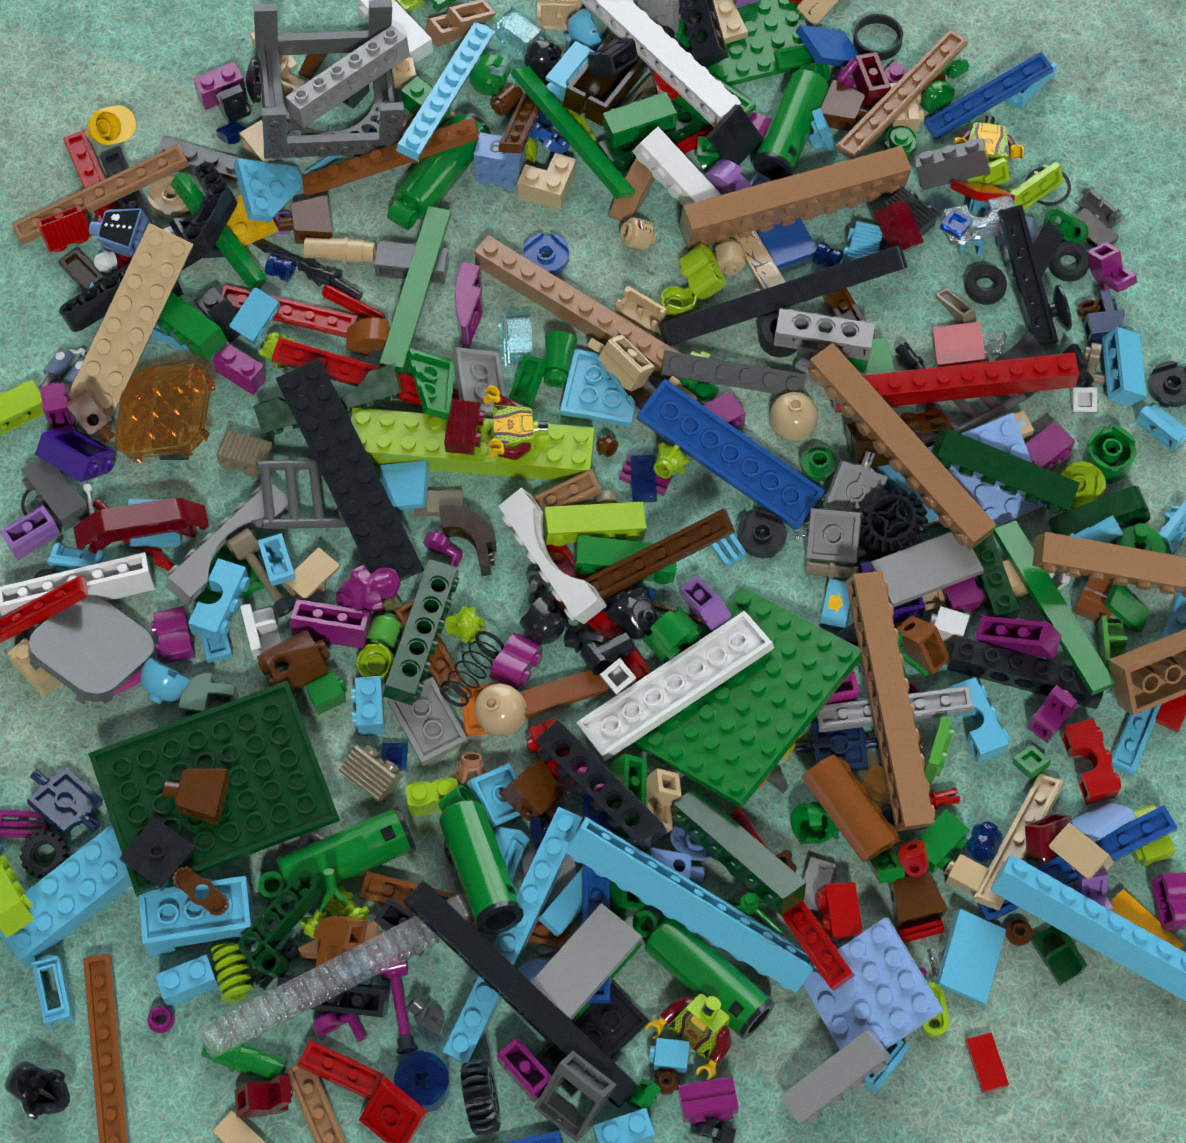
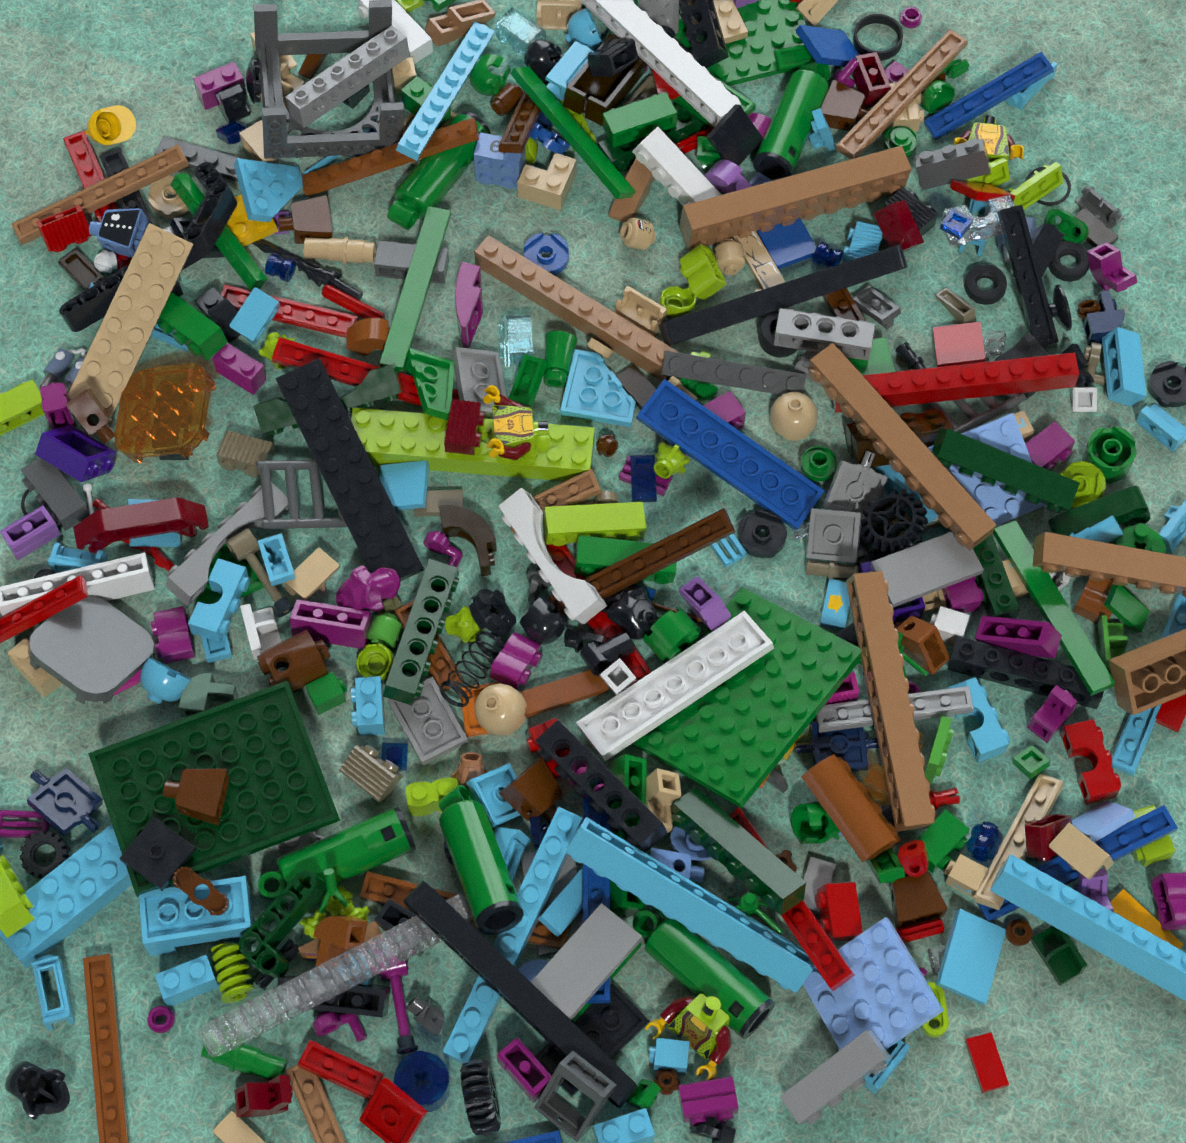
tan brick [598,335,655,391] -> none
none -> black plate [469,589,517,638]
none -> dark grey hinge [852,285,901,330]
none -> magenta plate [900,7,922,28]

